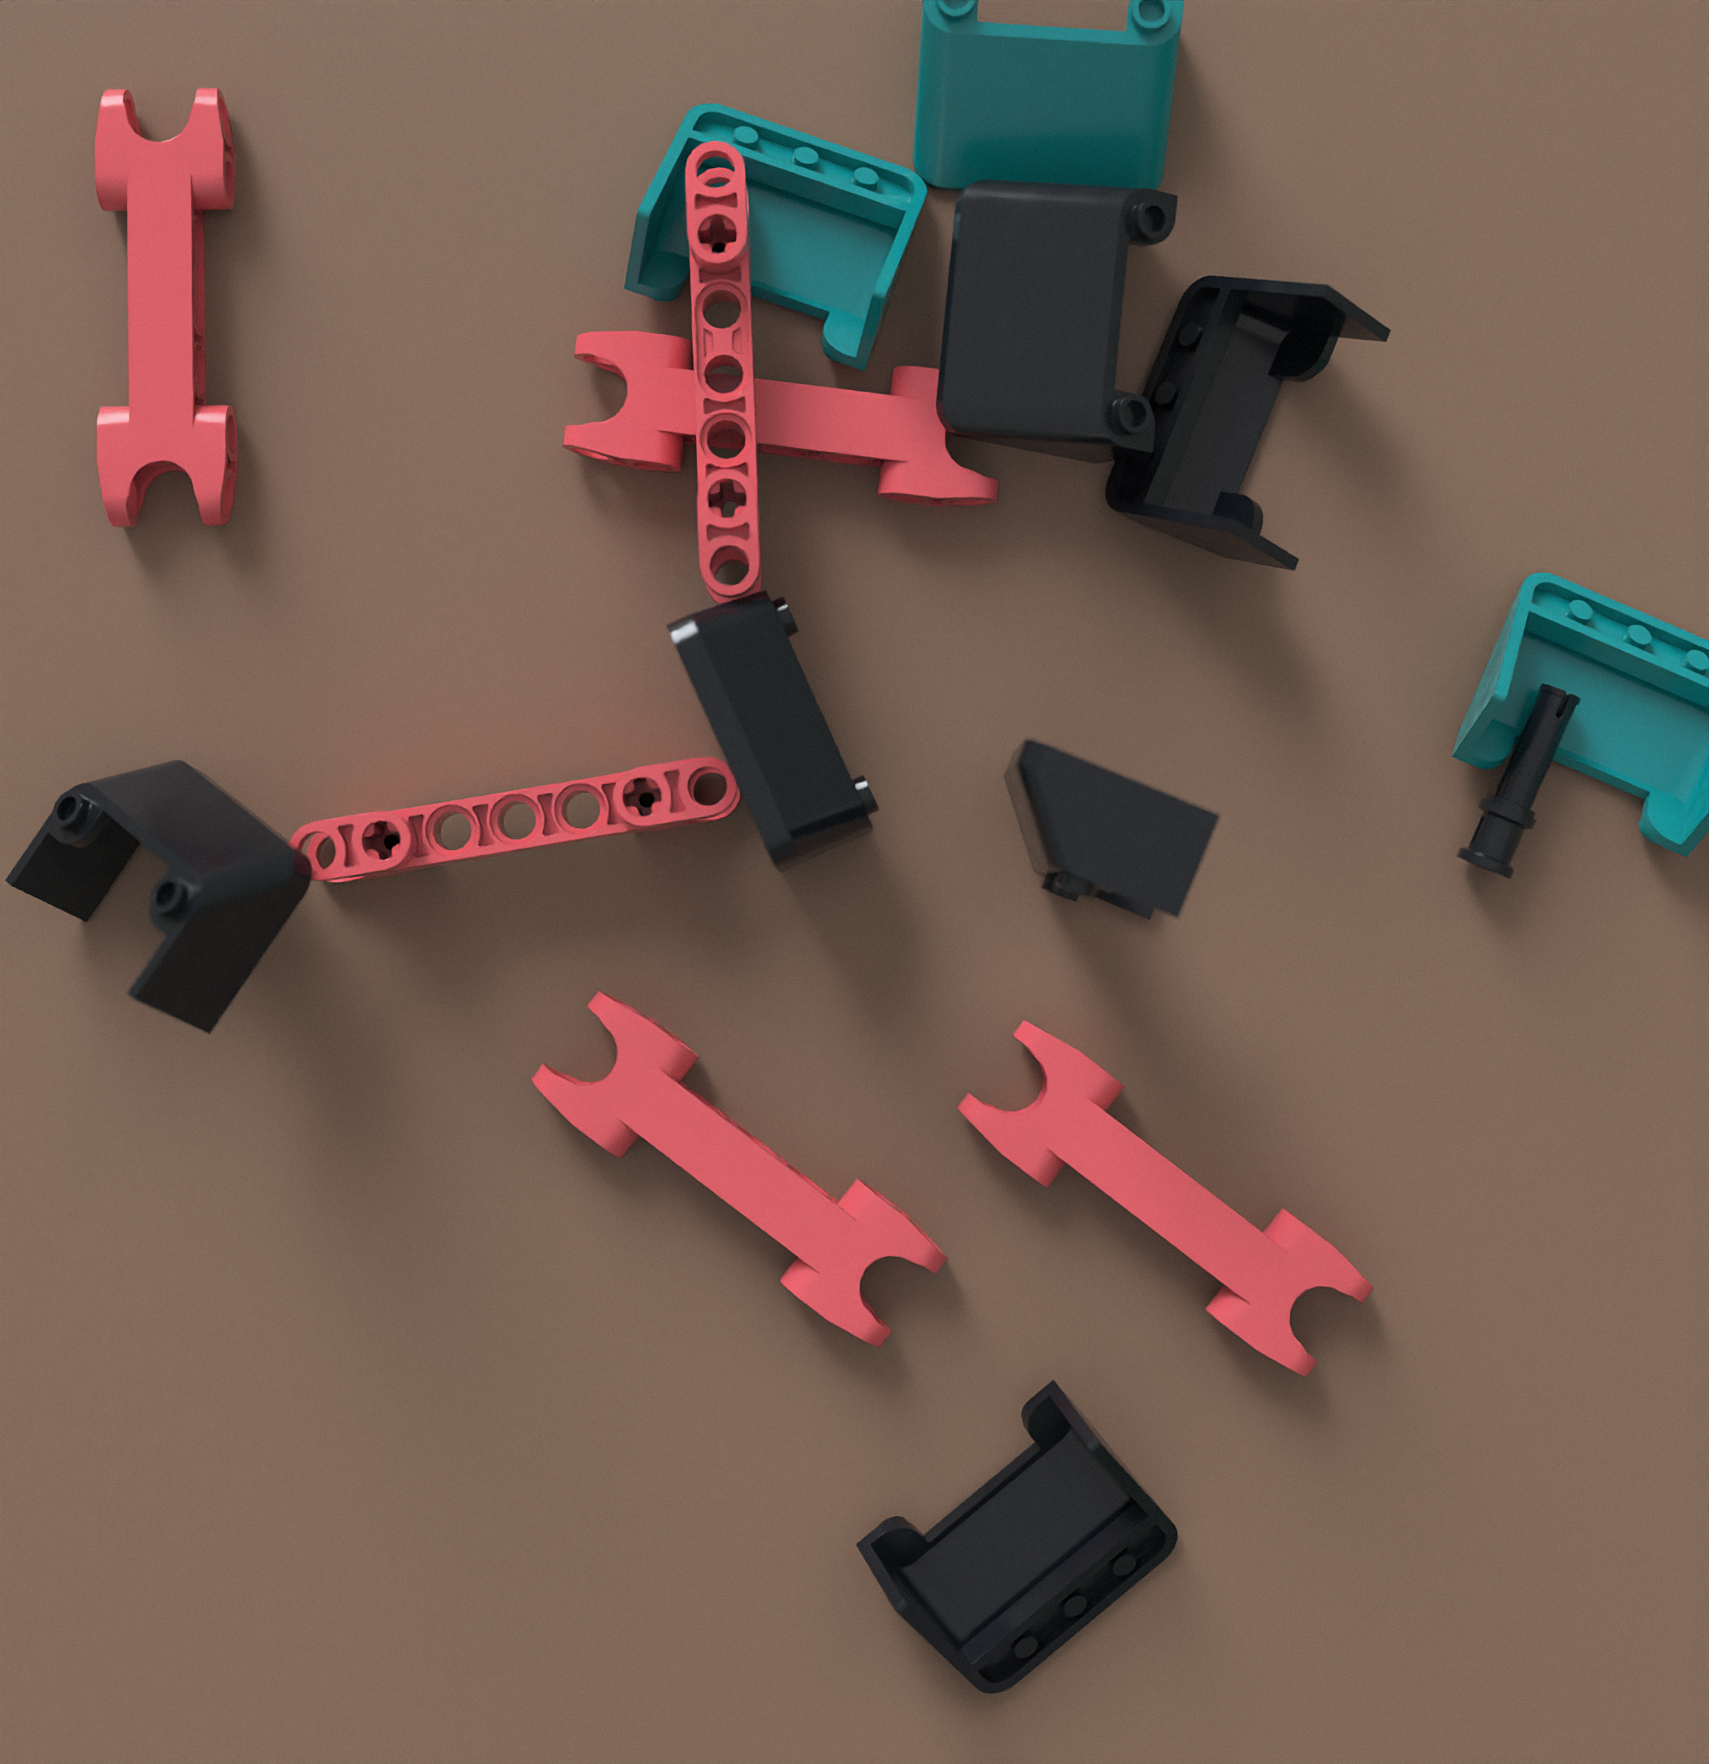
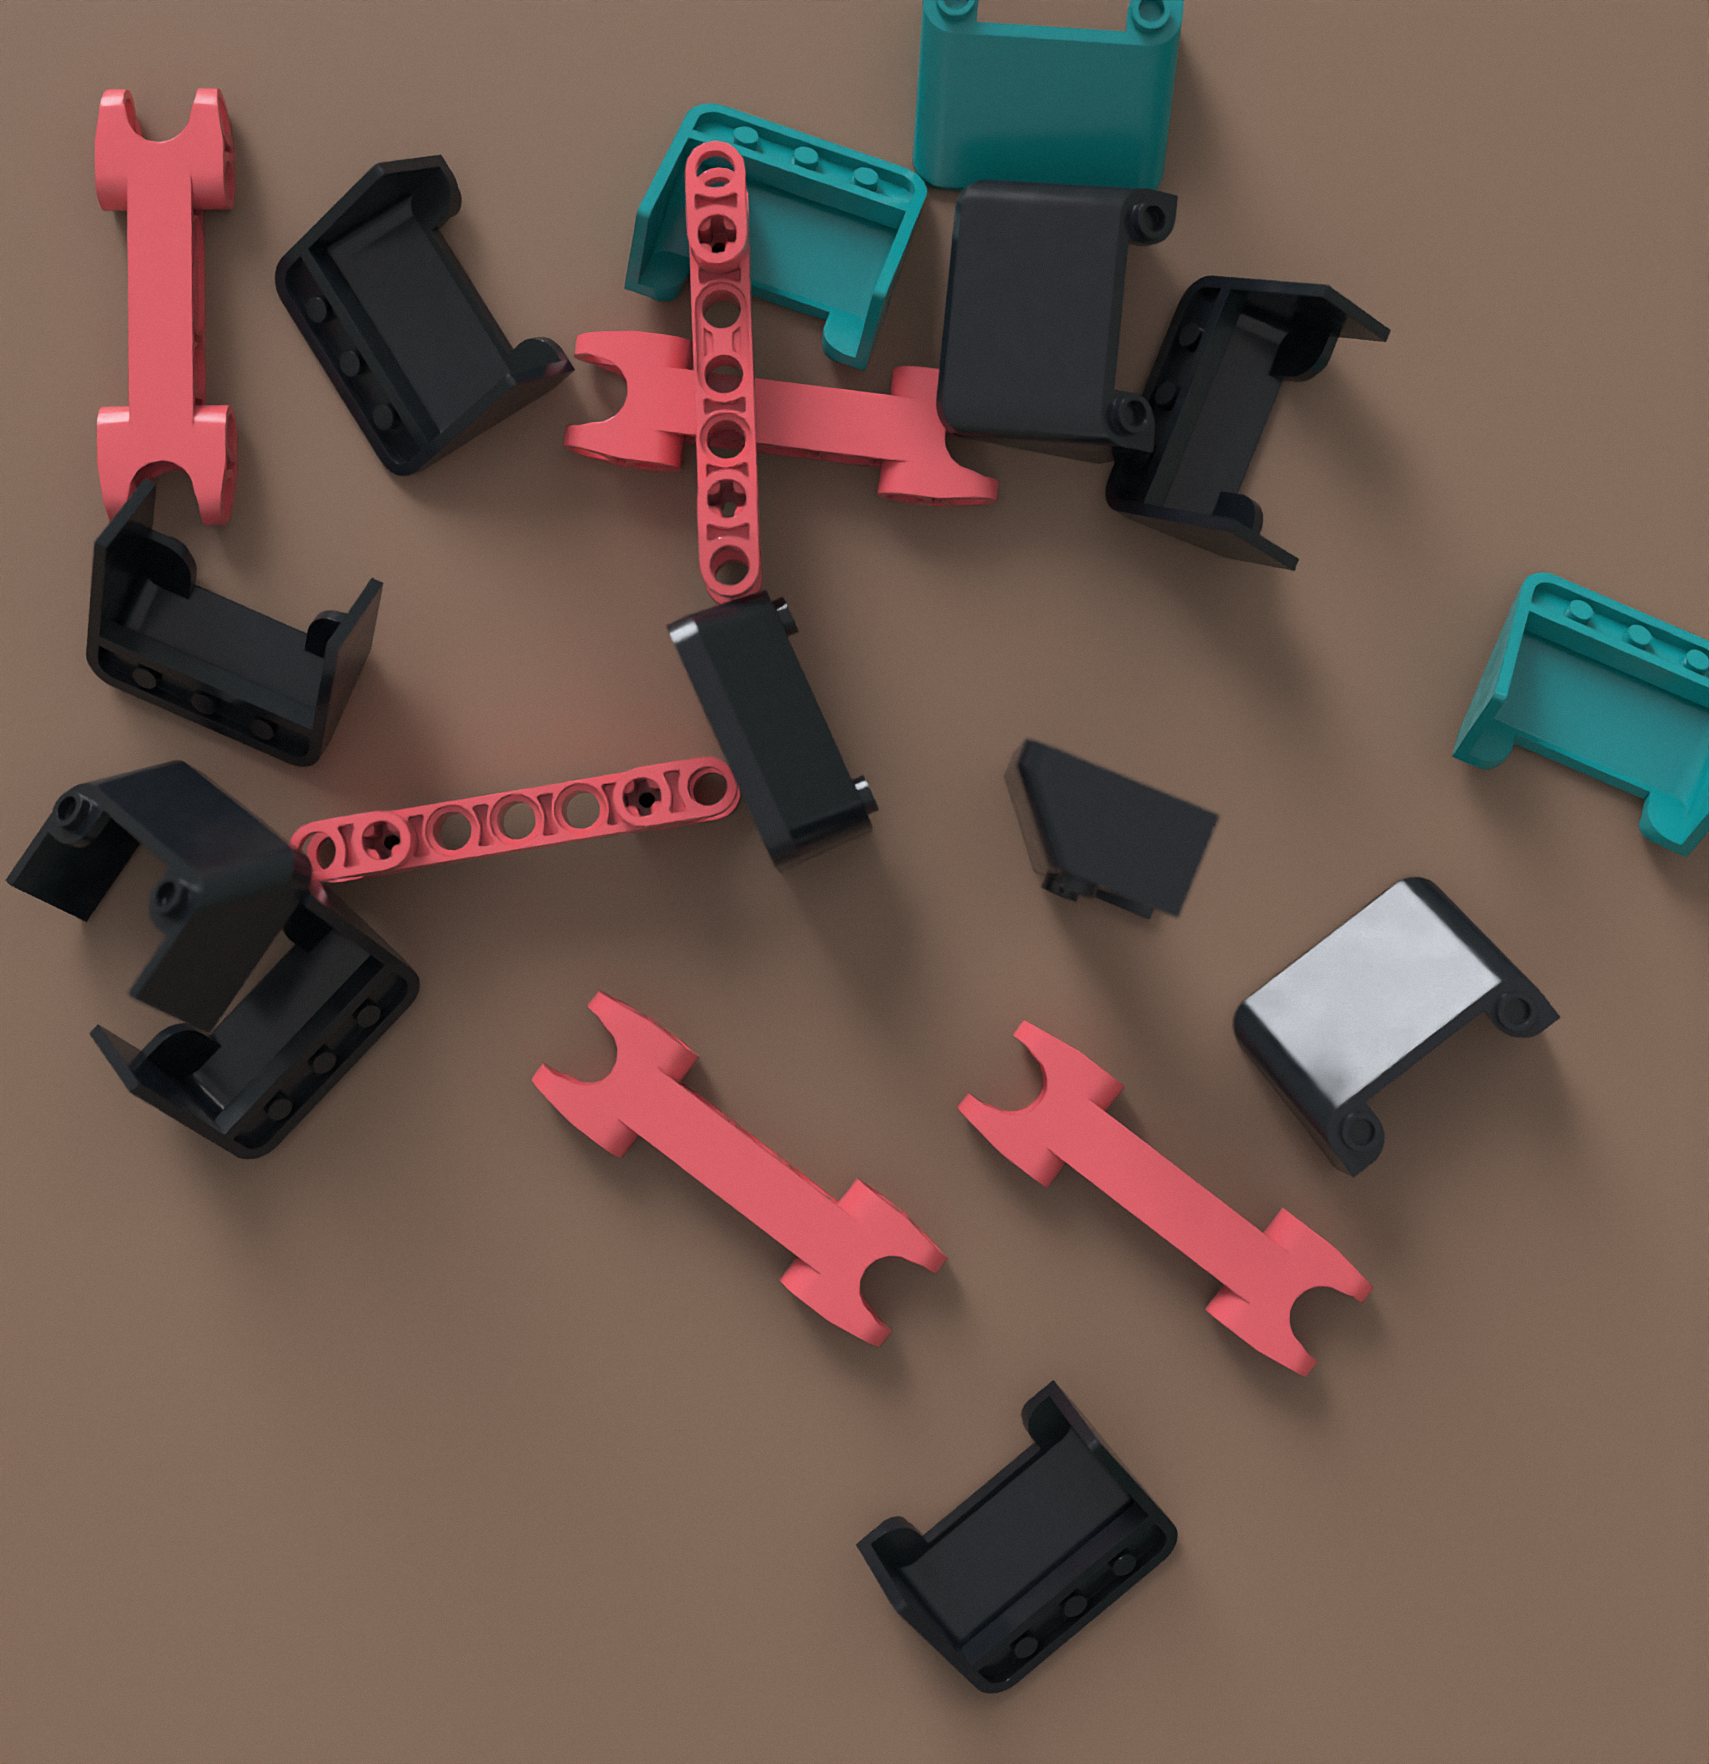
black pin [1457,683,1581,879] -> none
none -> black windscreen [86,479,383,767]
none -> black windscreen [89,880,420,1159]
none -> black windscreen [275,155,575,476]
none -> windscreen [1232,877,1561,1177]

